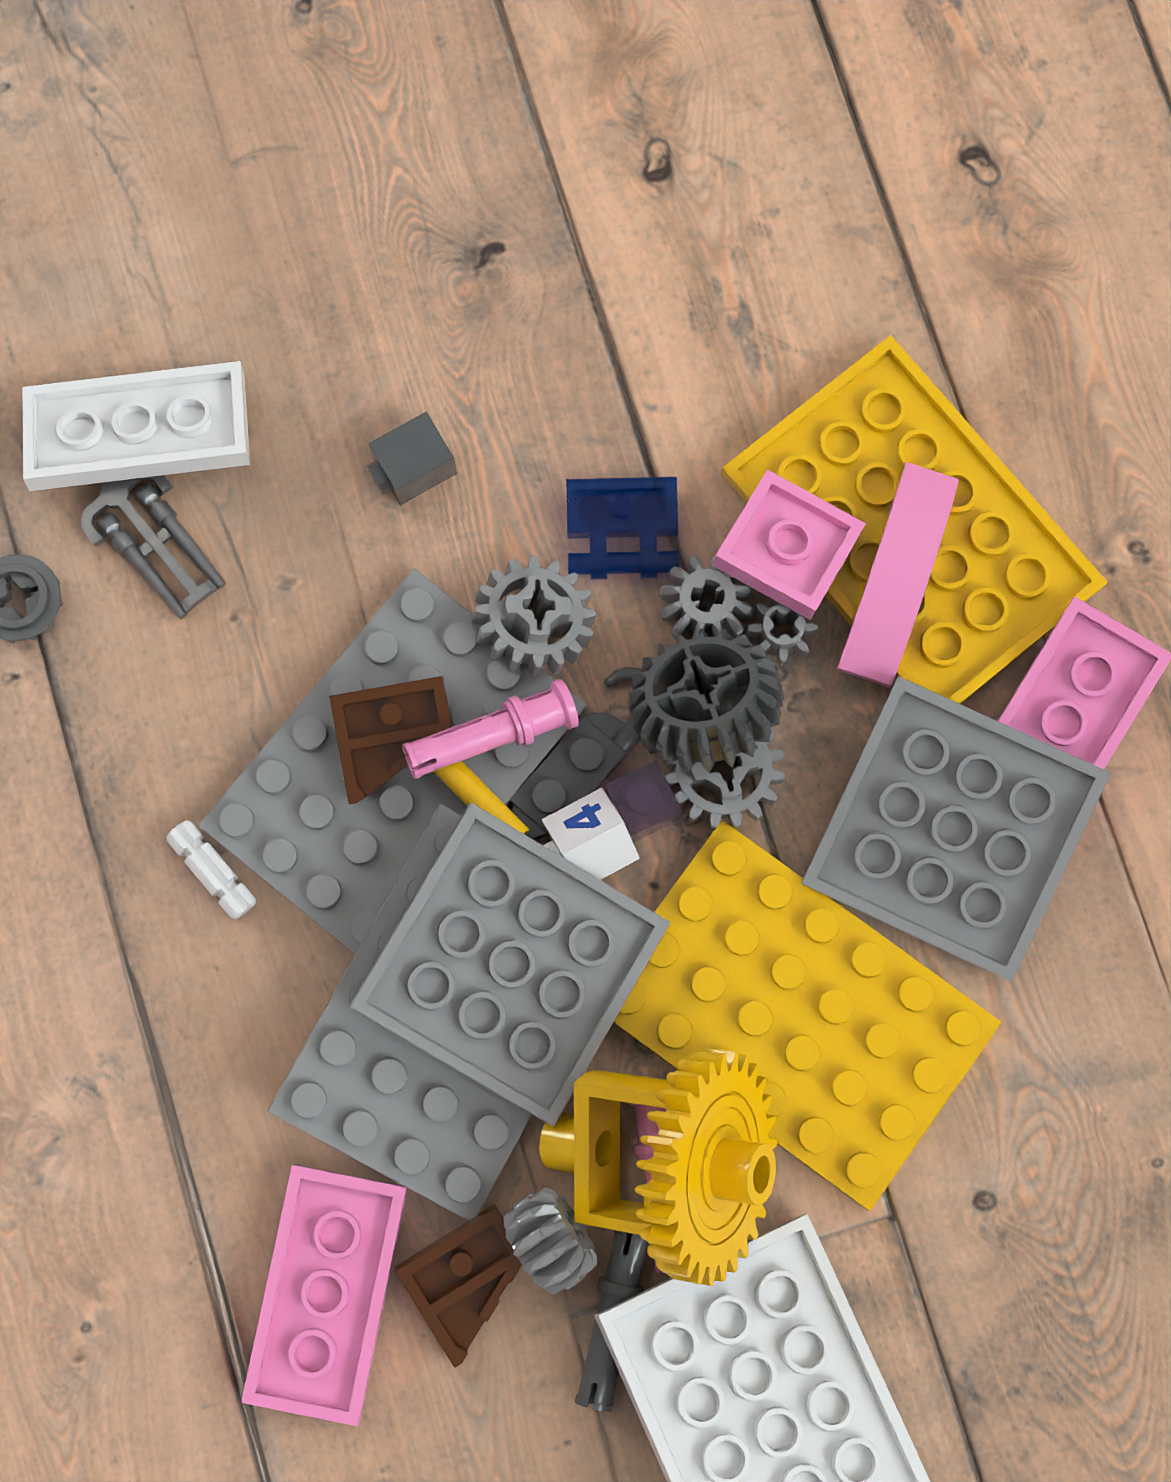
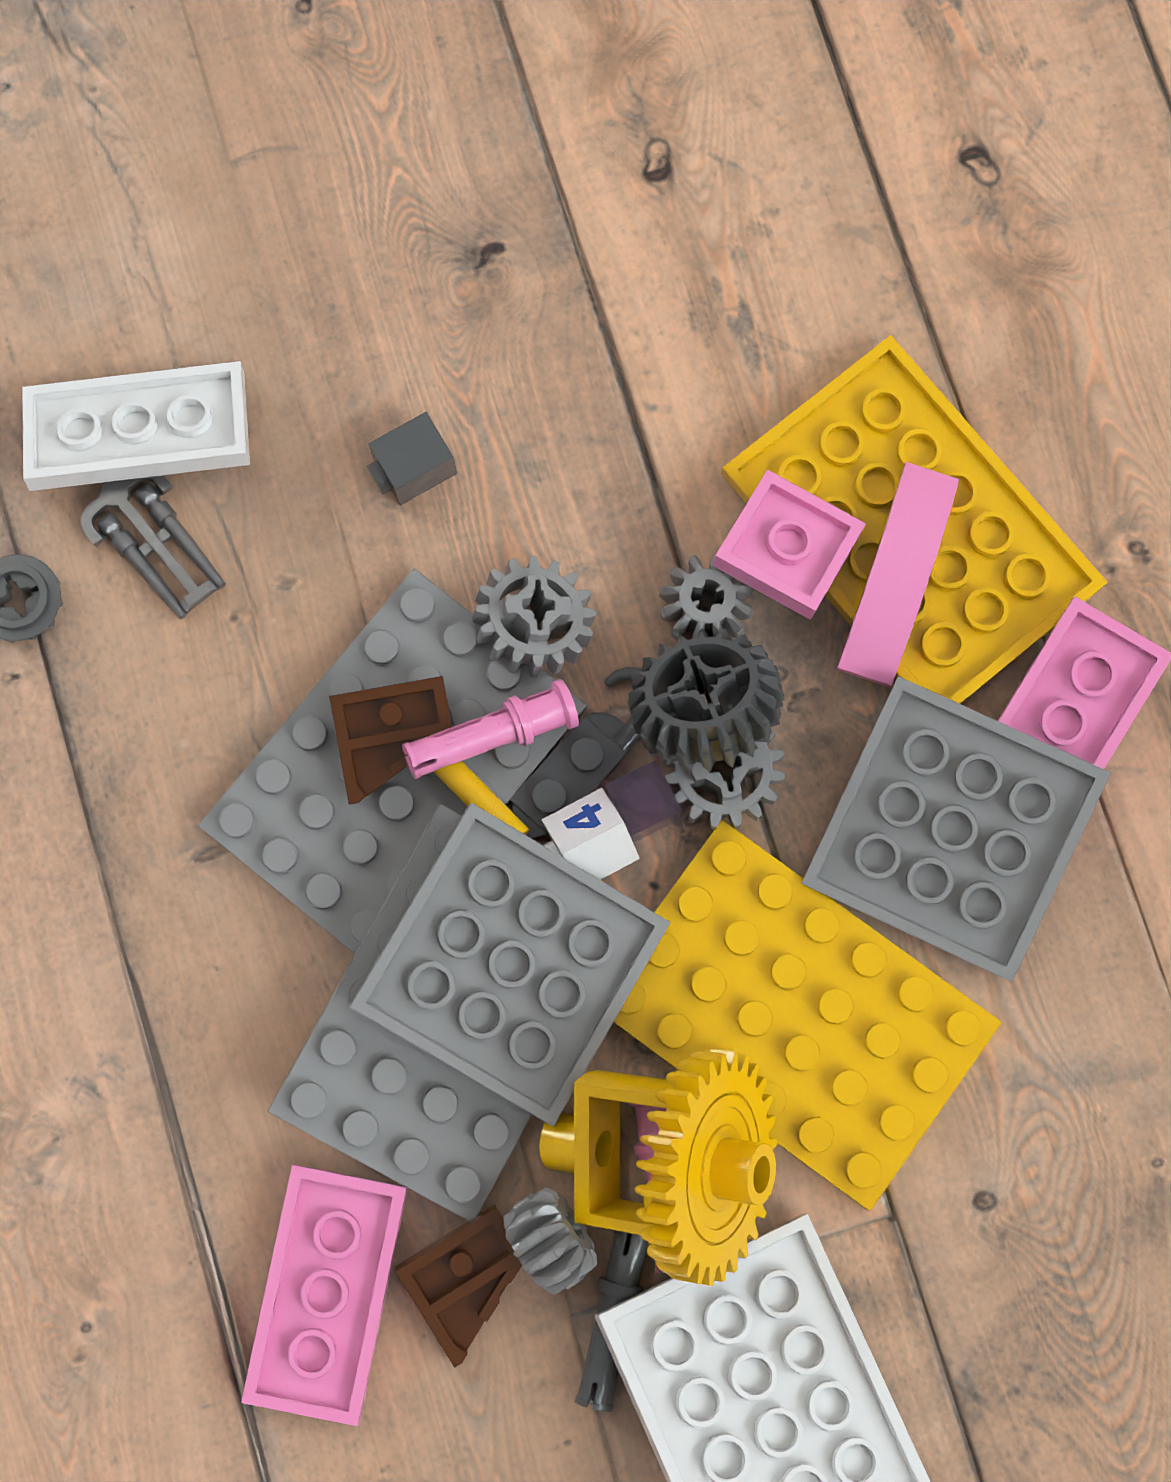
white axle [166,820,256,919] -> none
clear blue plate [566,477,679,580] -> none
light grey gear [746,602,818,667] -> none

